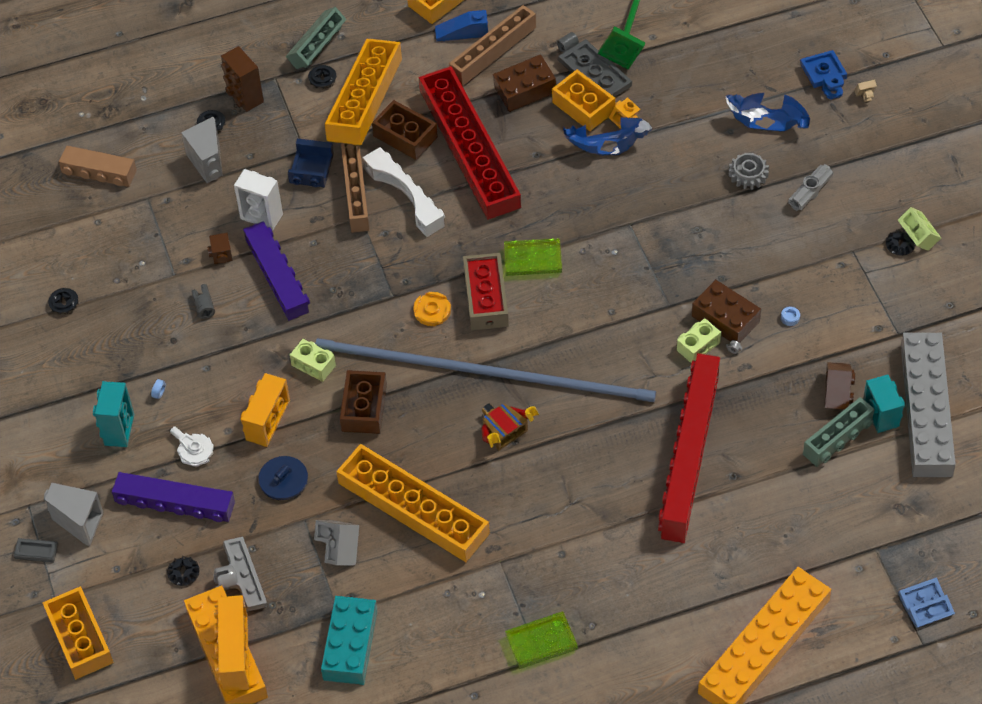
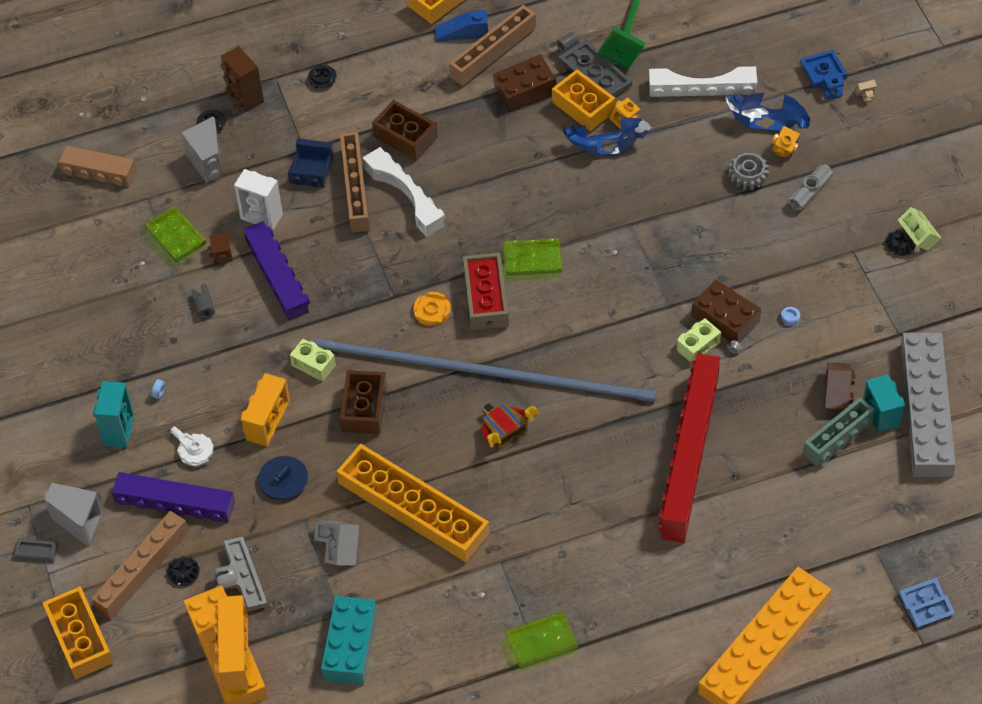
black gear [48,288,78,315] -> none
sand green brick [285,7,347,69] -> none
light orange brick [325,39,402,145] -> none
red brick [419,66,521,220] -> none
none -> medium nougat brick [91,511,189,620]
none -> clear neon green plate [145,206,207,263]
none -> white arch [649,66,757,97]
none -> light orange brick [771,126,800,158]

